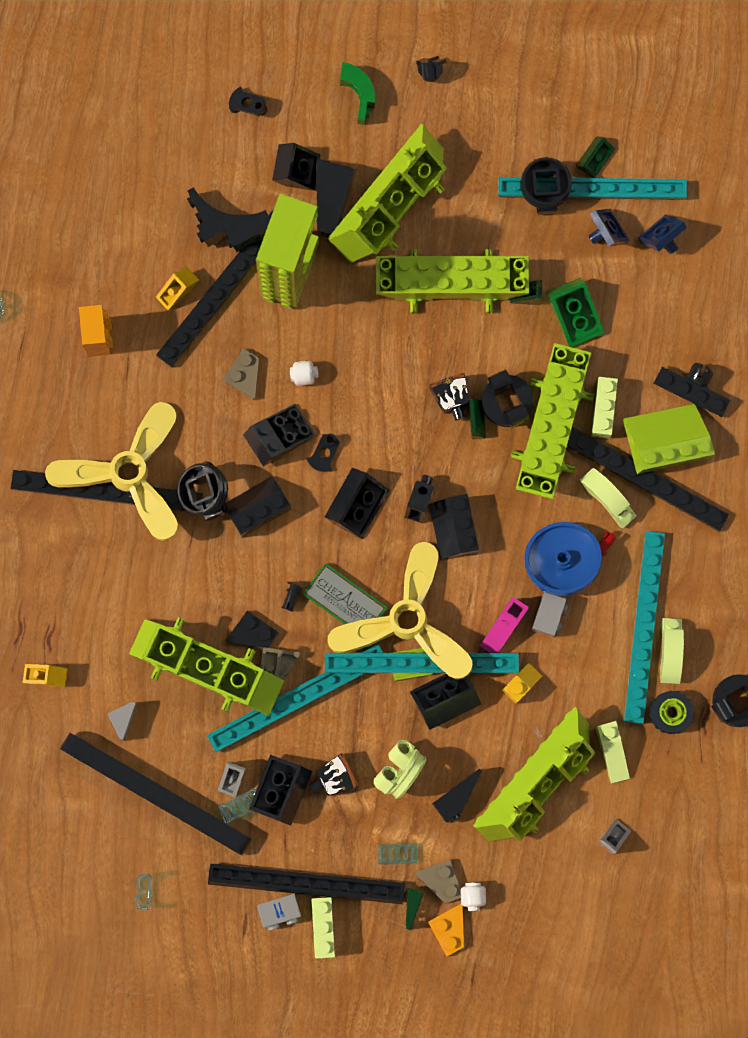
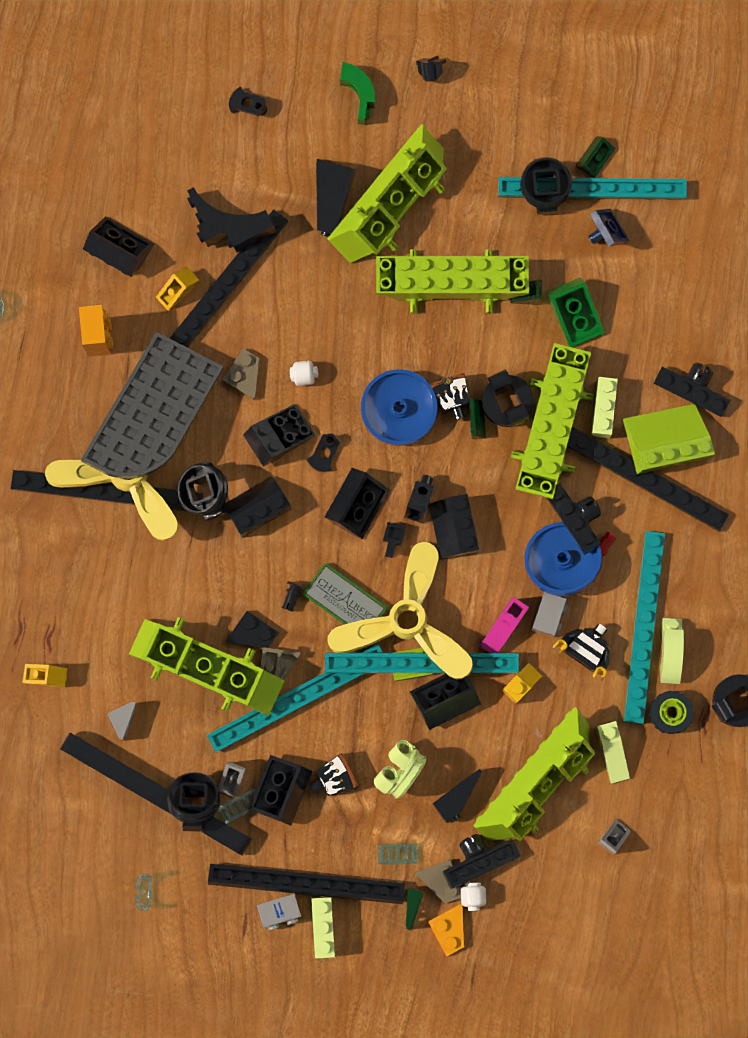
lime arch [256,194,319,309] -> none
black slope [272,143,321,191] -> none
yellowish green arch [579,468,636,529] -> none
dark blue tile [638,214,687,254] -> none
none -> dark grey plate [81,332,223,479]
none -> black slope [83,216,154,277]
none -> black piece [167,772,220,832]
none -> blue dish [361,369,437,446]
none -> black plate [383,522,406,558]
none -> black plate [442,834,521,890]
none -> black plate [546,483,601,555]
none -> torso [553,623,610,681]

